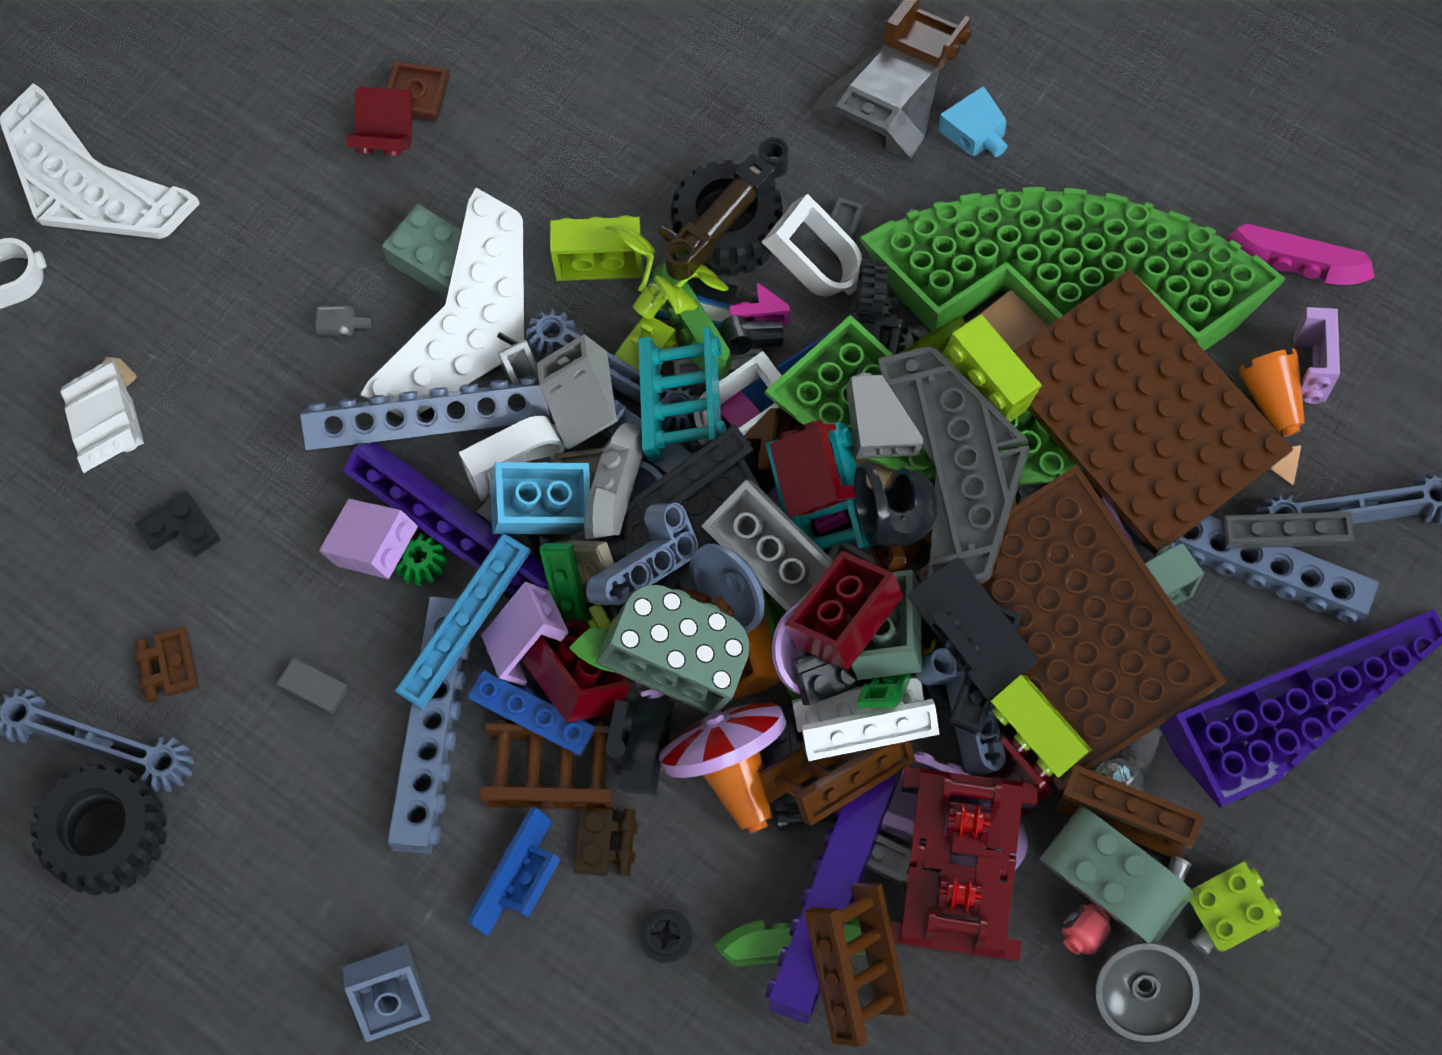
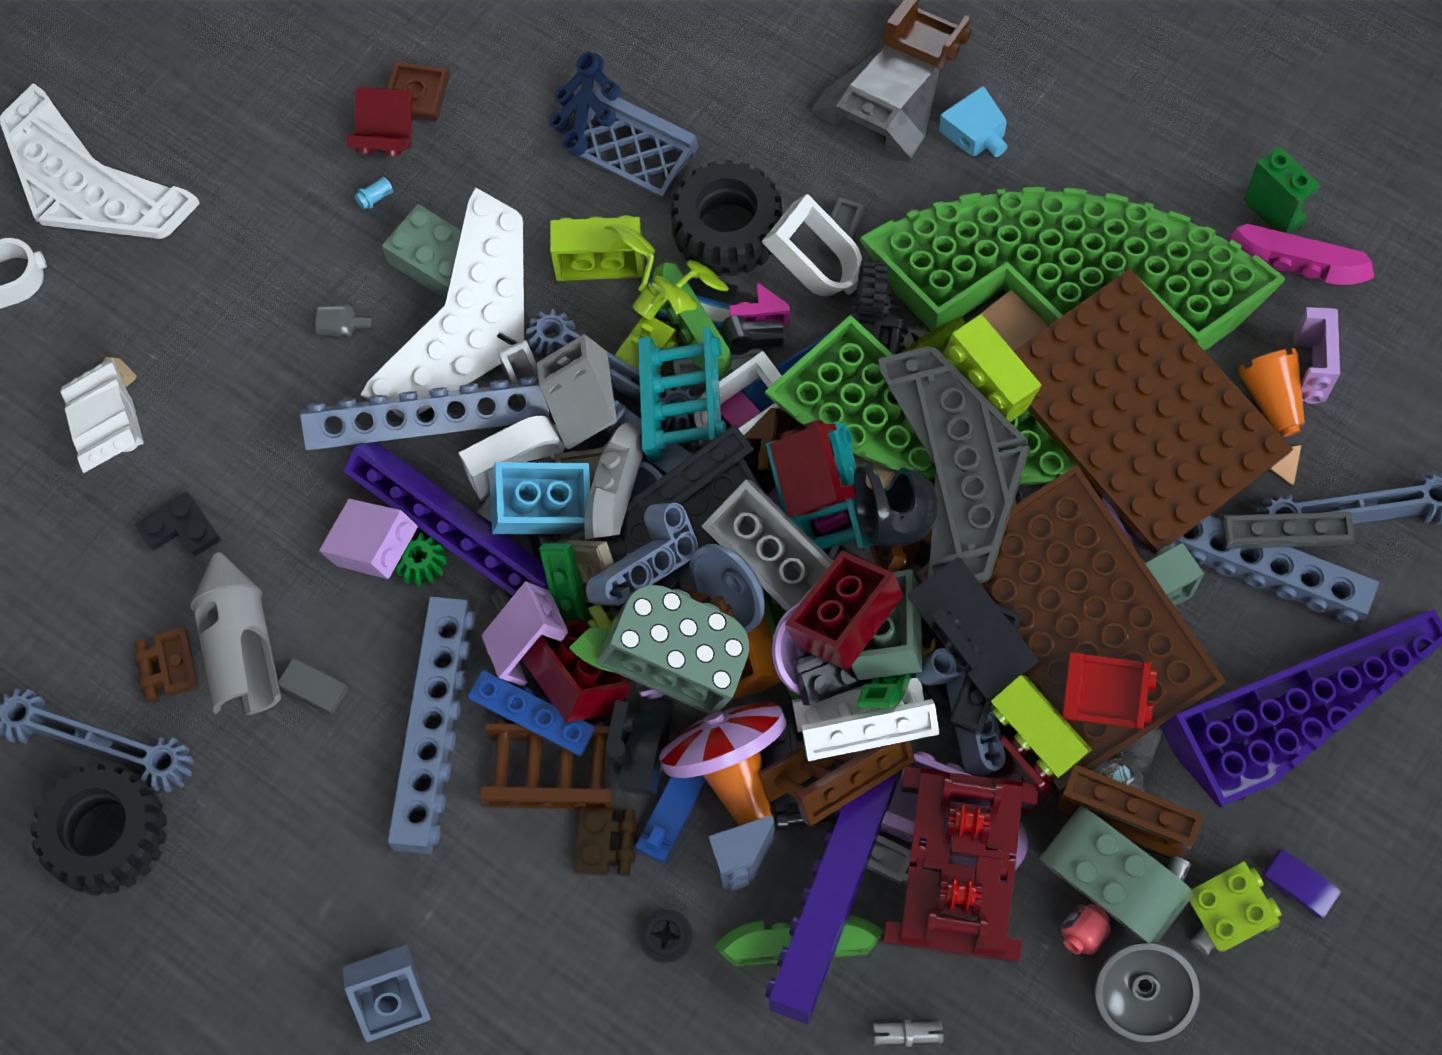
dark azure tile [395,533,531,710] -> none
blue bracket [467,807,561,936] -> none
dark brown piece [657,137,788,280] -> none
reddish brown fence [804,883,909,1047] -> none
light grey slope [846,373,923,459] -> none
none -> light grey piece [191,552,281,715]
none -> medium azure pin [354,177,393,210]
none -> dark blue plant [550,52,621,156]
none -> sand blue fence [576,87,699,200]
none -> blue hinge [635,775,707,864]
none -> sand blue slope [708,815,775,890]
none -> light grey pin [872,1019,943,1047]
none -> red panel [1062,652,1157,729]
none -> green panel [1243,147,1320,234]
none -> dark purple slope [1261,849,1341,918]

